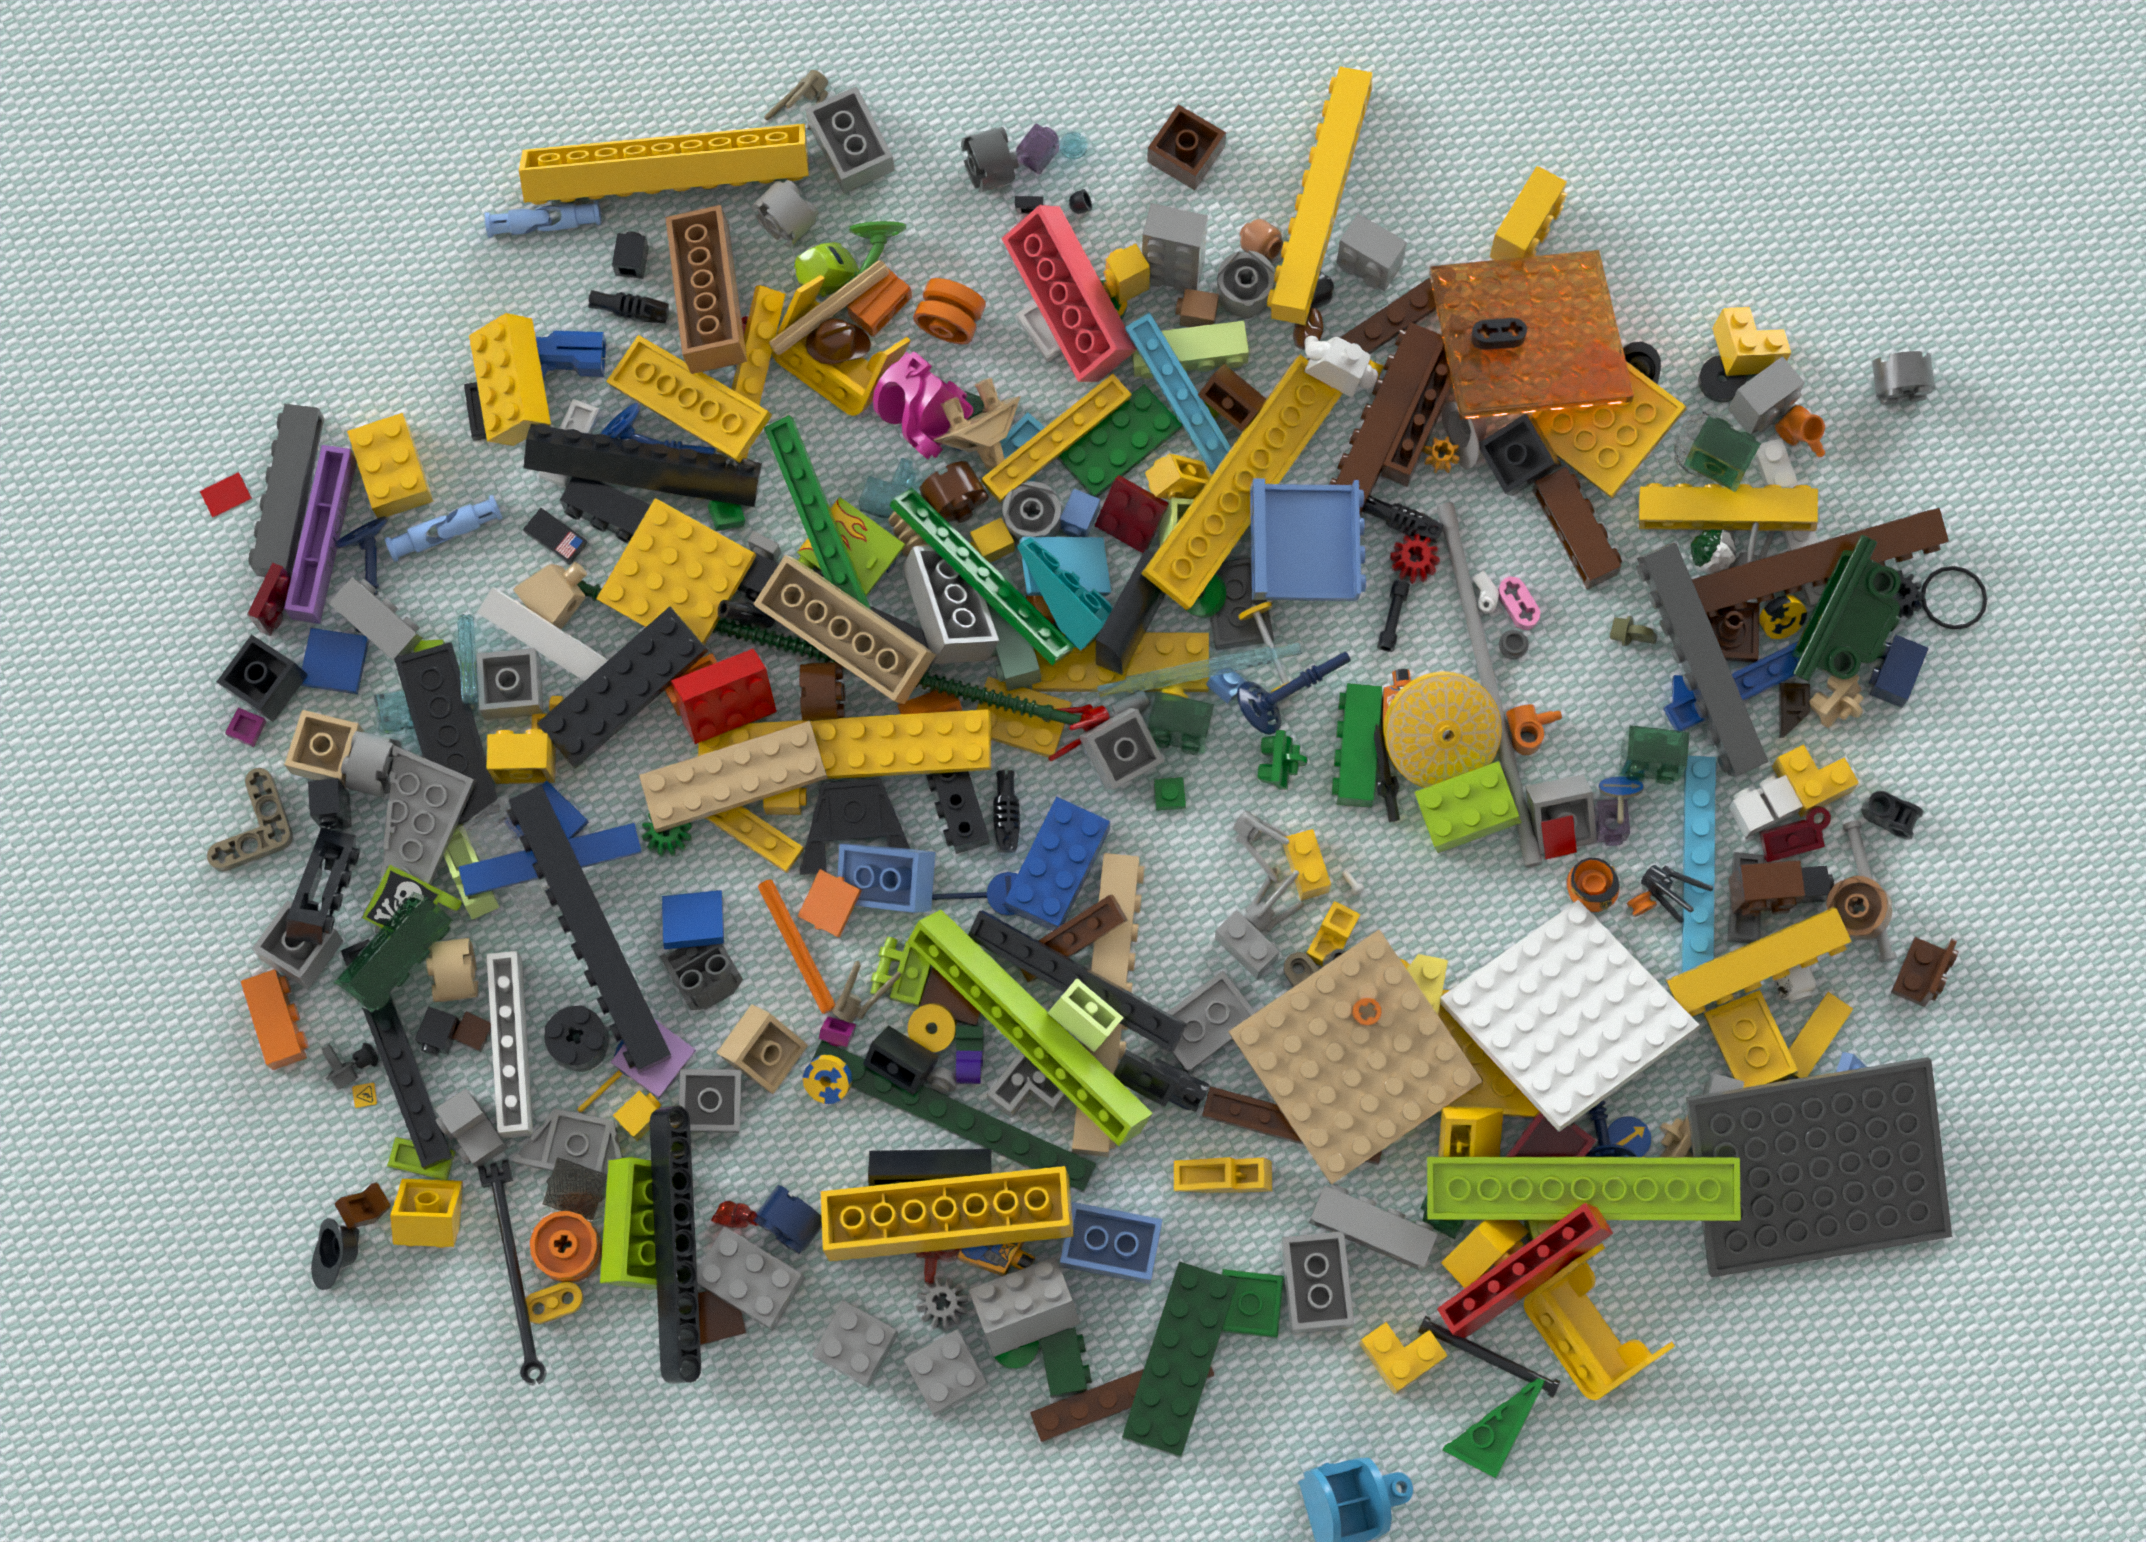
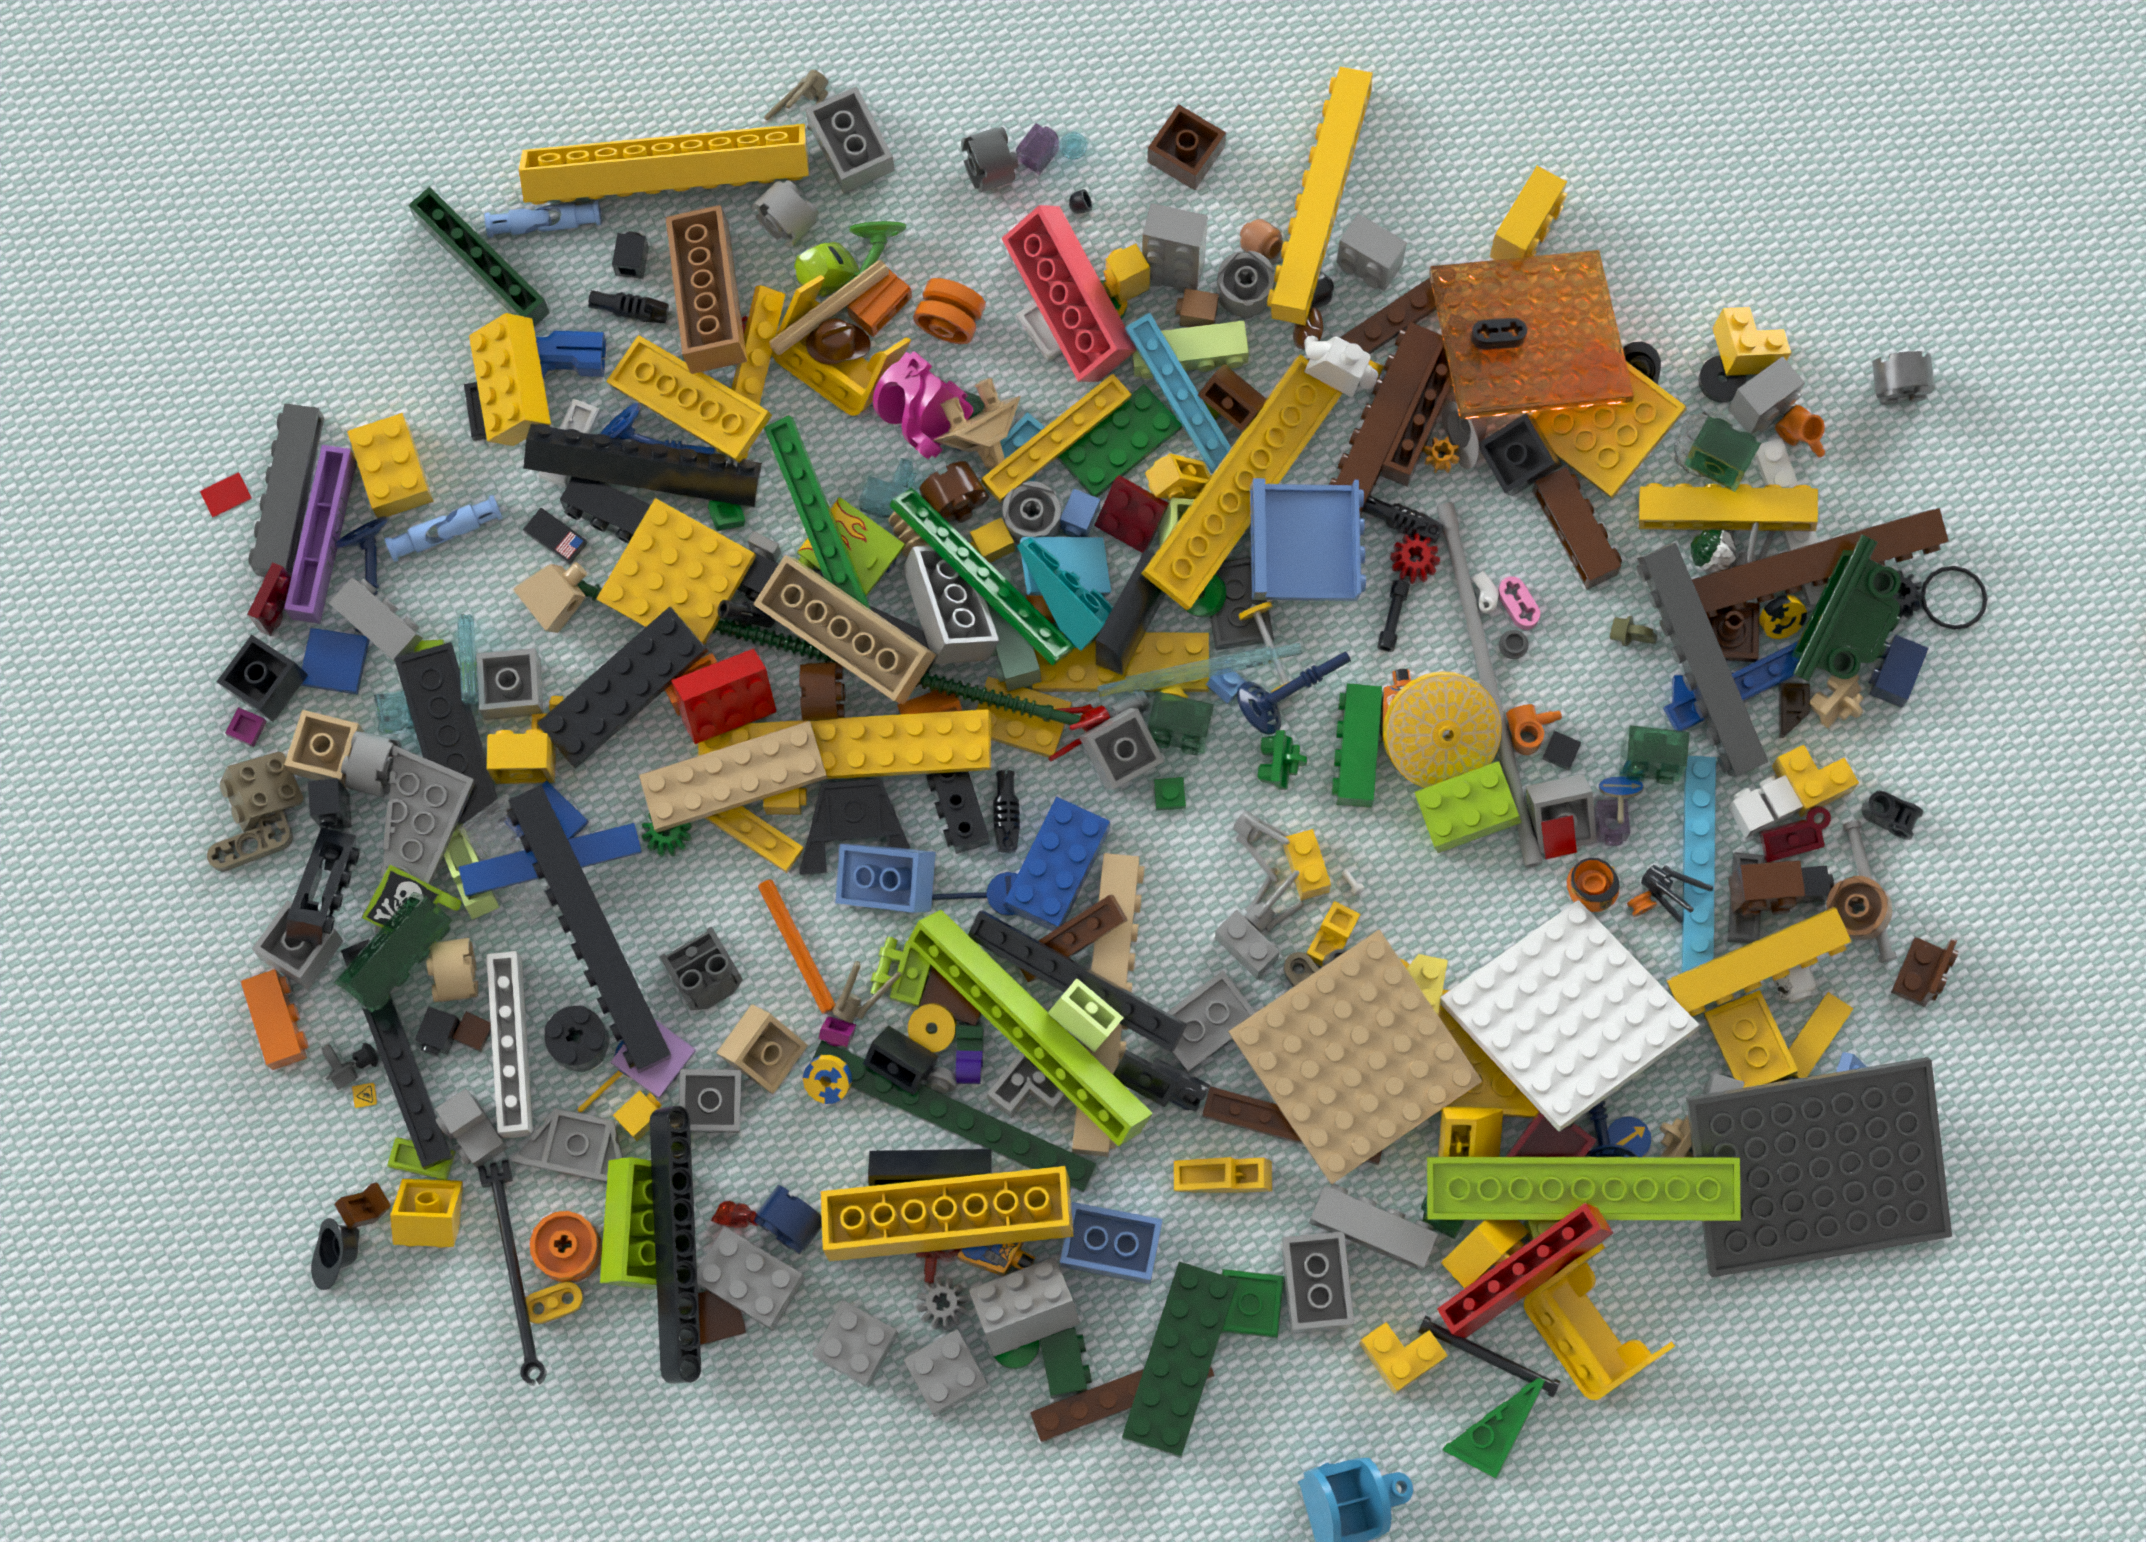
white tile [477,587,608,681] -> none
clear smoke piece [542,1157,607,1222] -> none
blue tile [662,890,724,950] -> none
orange piece [798,869,862,938] -> none
black tile [1015,196,1045,214] -> none
orange bush [1352,998,1382,1025] -> none
black sword [1374,724,1400,822] -> none
none -> dark tan bracket [220,752,304,832]
none -> dark green brick [408,186,550,327]
none -> black tile [1542,731,1582,771]

